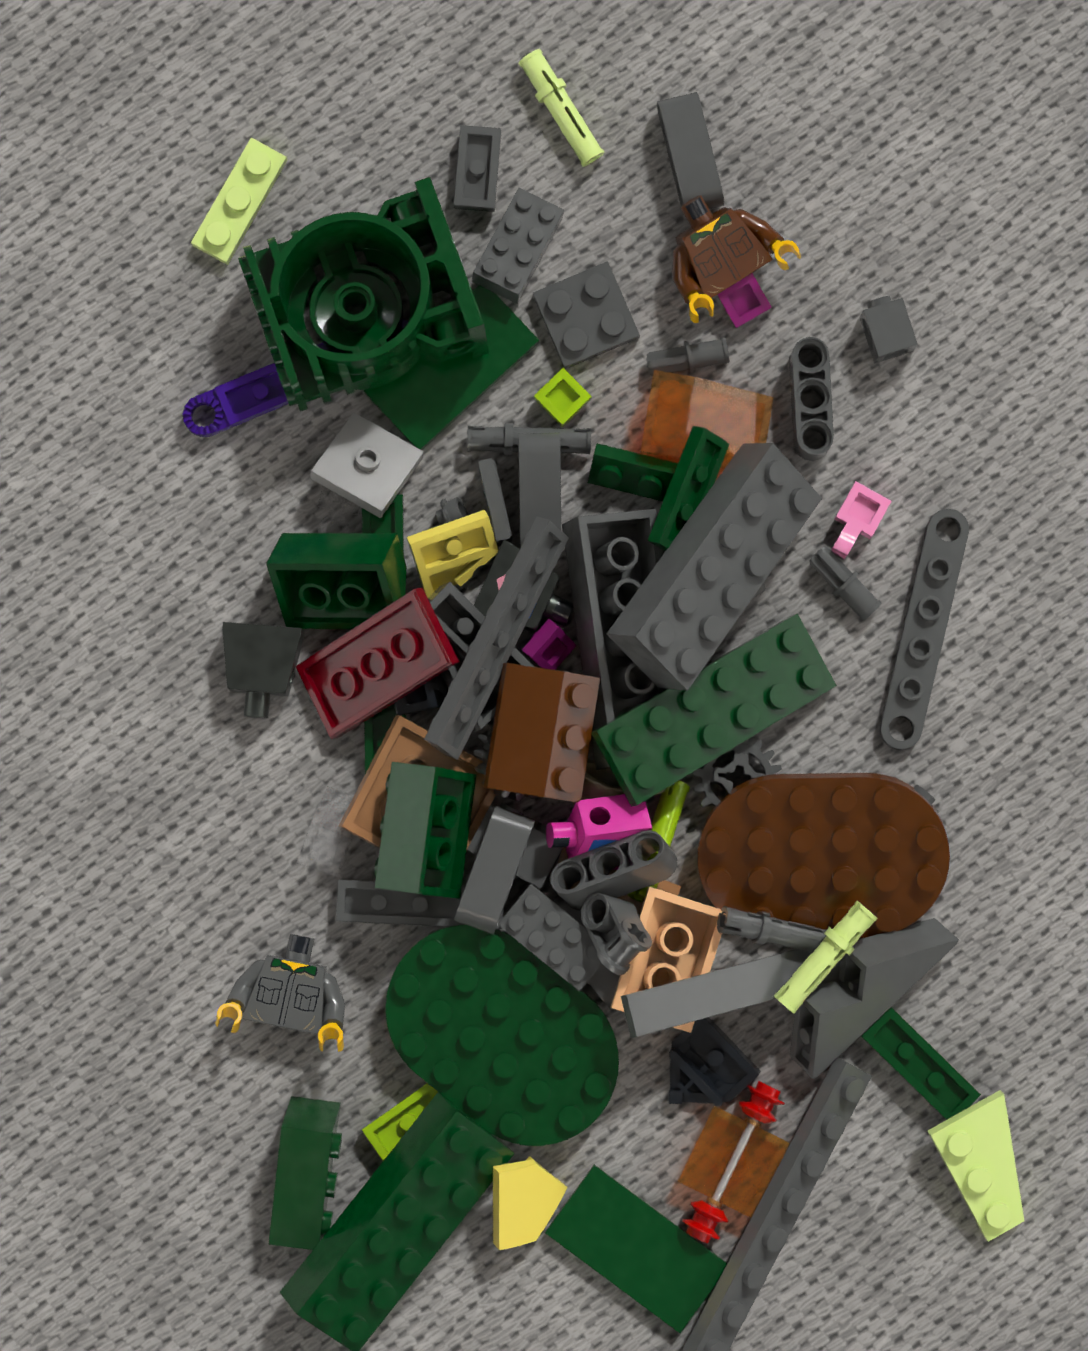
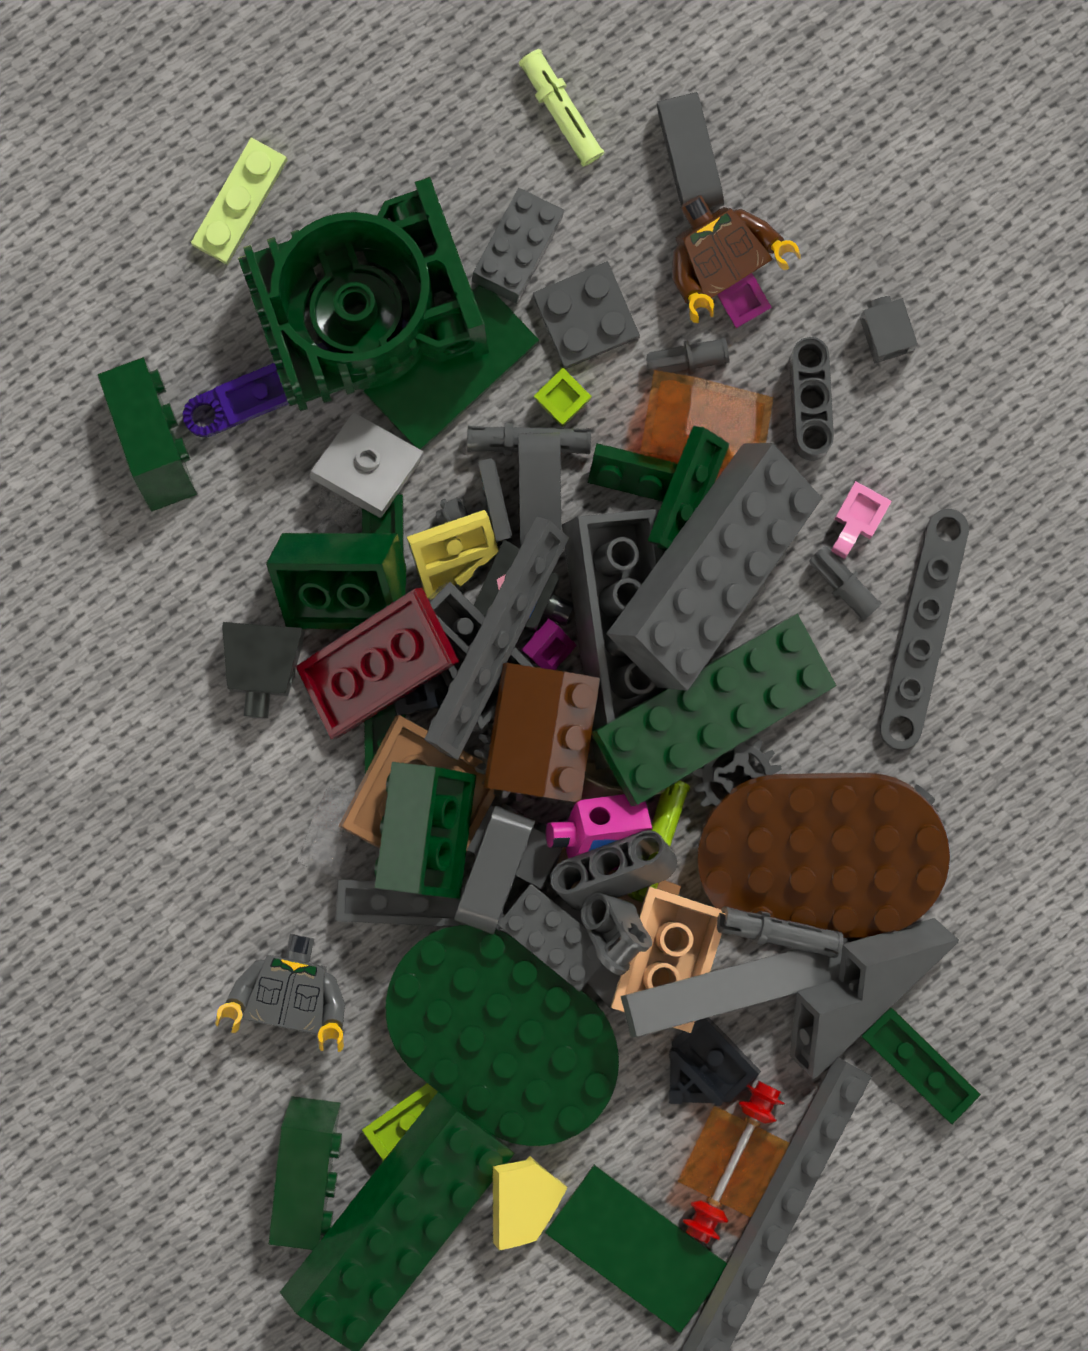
dark grey plate [454,125,501,212] -> none
yellowish green pin [774,901,878,1014] -> none
yellowish green wing [927,1090,1024,1242] -> none
none -> dark green wedge [97,357,197,512]

